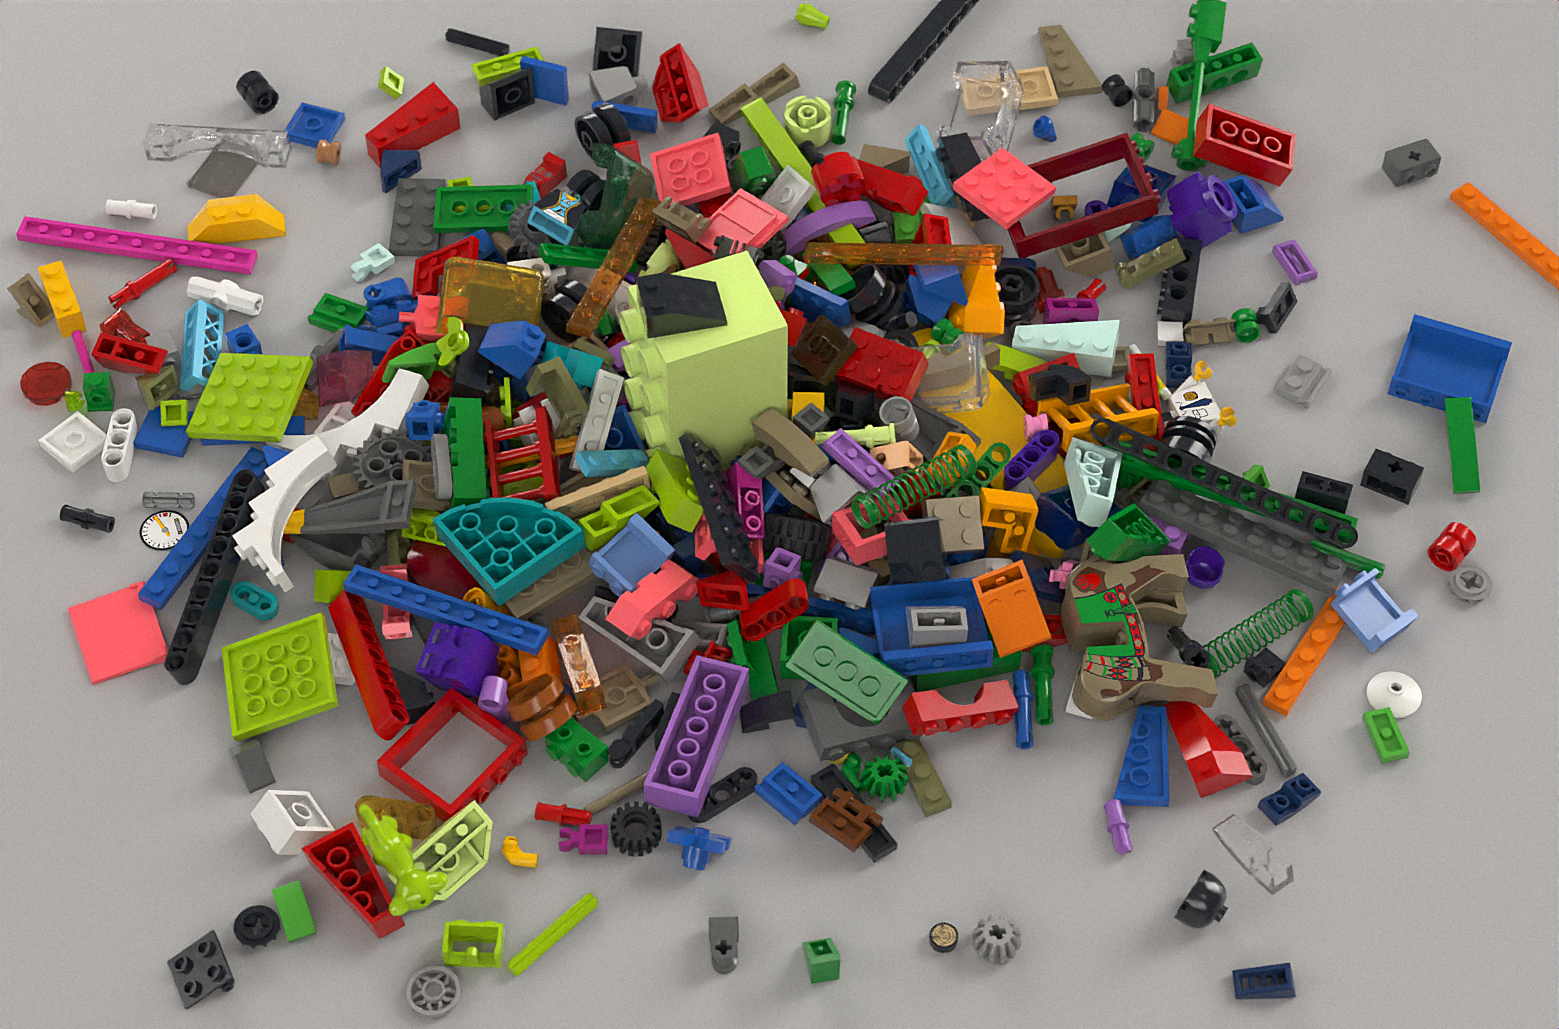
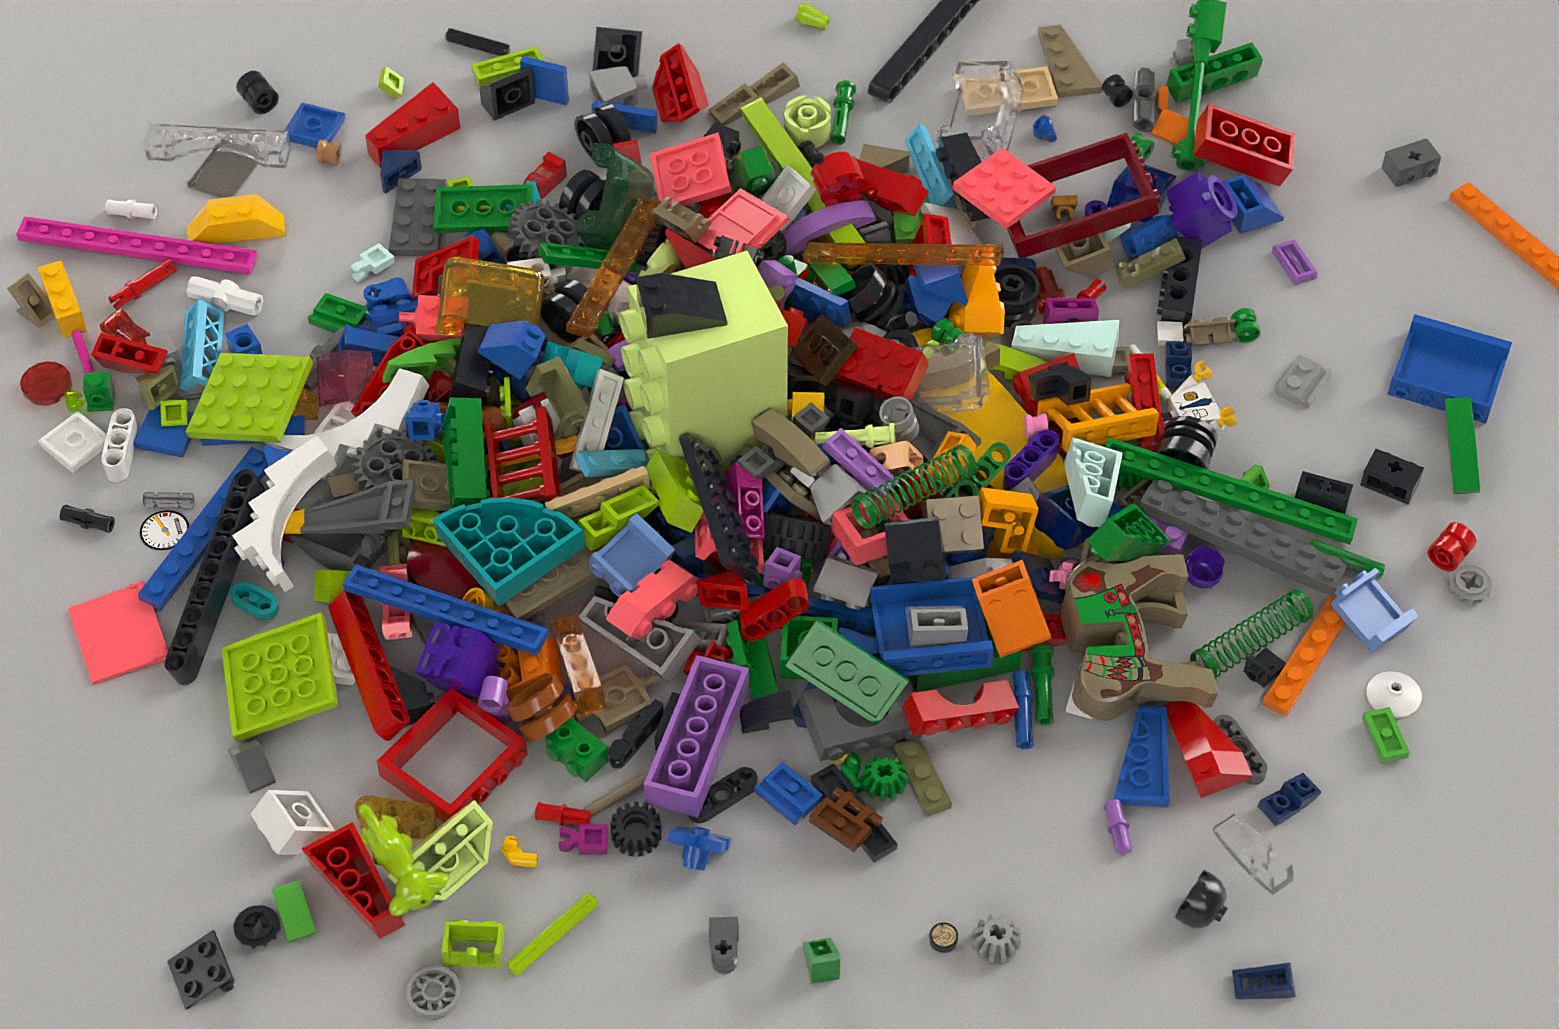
light grey beam [431,434,452,500] -> none
lime plate [436,317,469,366] -> none
torso [527,189,585,245] -> none
medium azure leg [890,746,912,767] -> none
black beam [1090,417,1358,549] -> none
black pin [1167,626,1210,668] -> none
dark grey axle [1235,684,1297,777] -> none
black hinge [1256,282,1298,334] -> none

